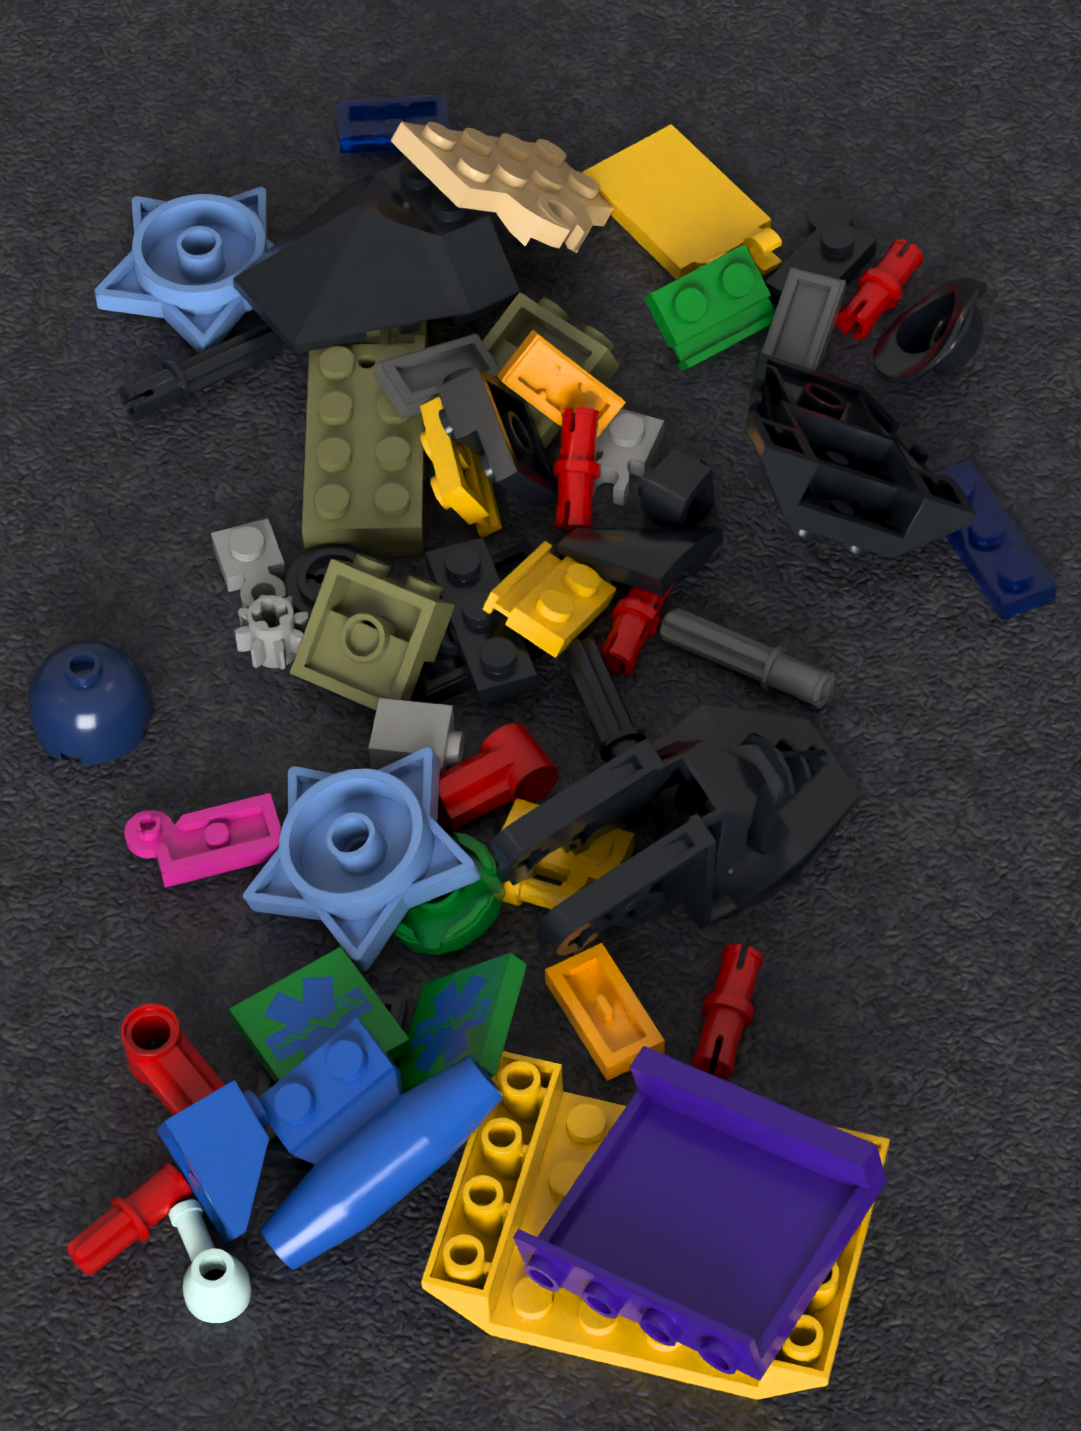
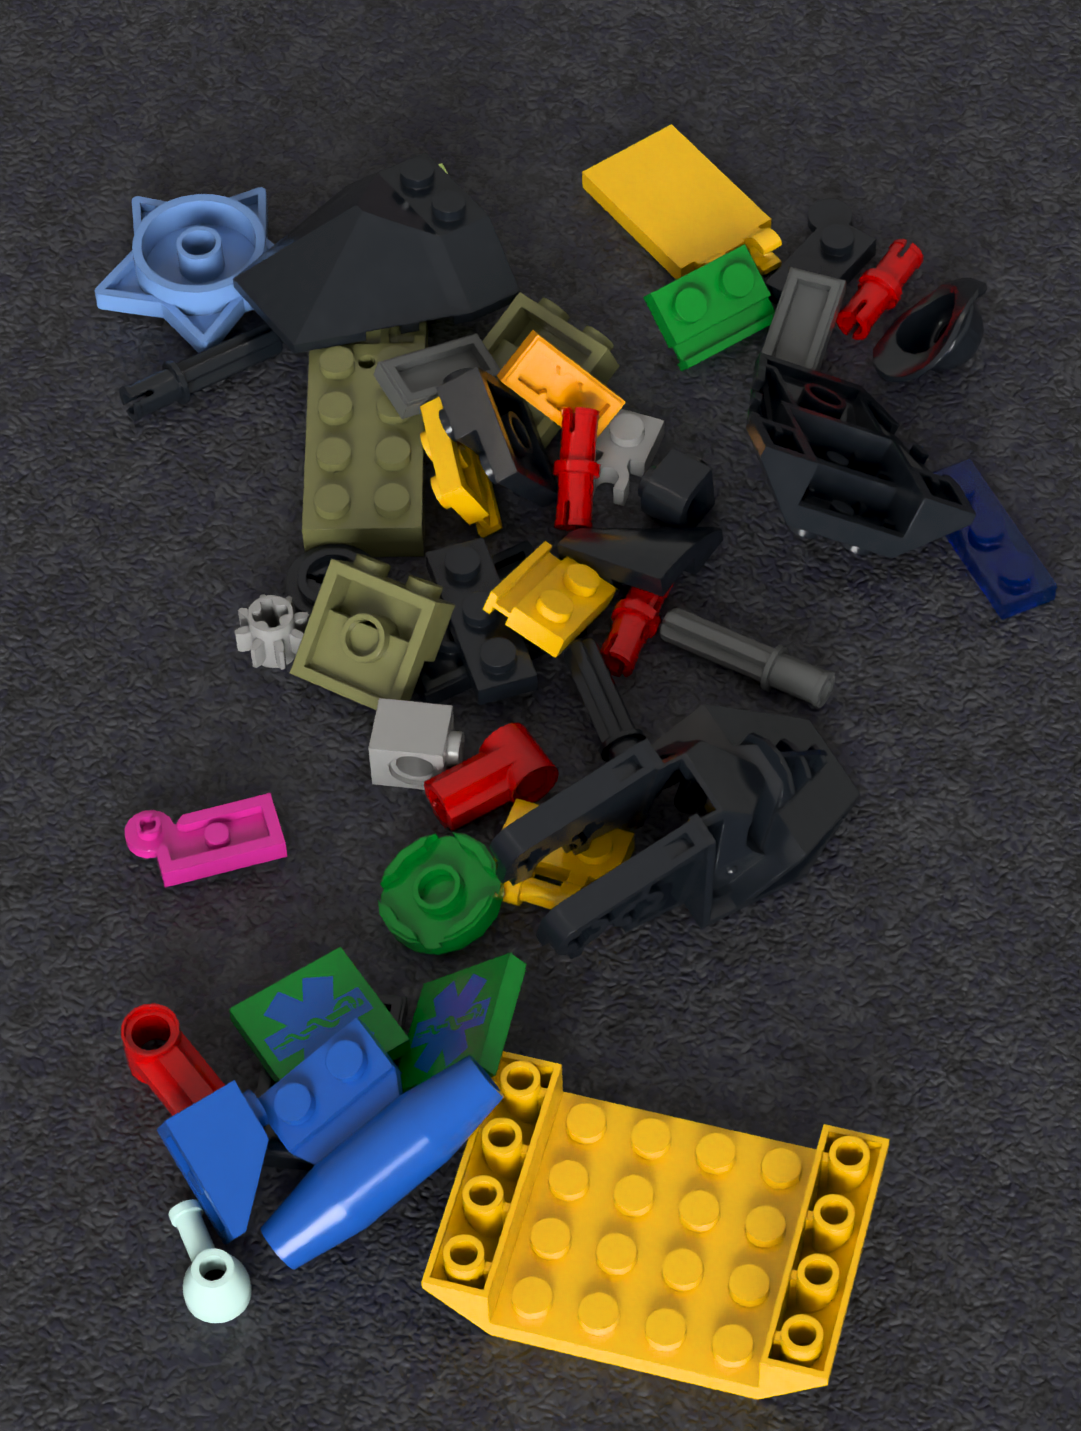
dark blue cylinder [28,640,154,765] -> none
red axle [66,1162,193,1275] -> none
light grey plate [211,518,287,609] -> none
medium blue plate [243,747,481,971] -> none
clear blue plate [337,94,449,154] -> none
tan plate [391,122,614,253] -> none
dark purple panel [513,1046,887,1381] -> none
light orange plate [545,943,665,1081] -> none
red pin [692,944,763,1078] -> none

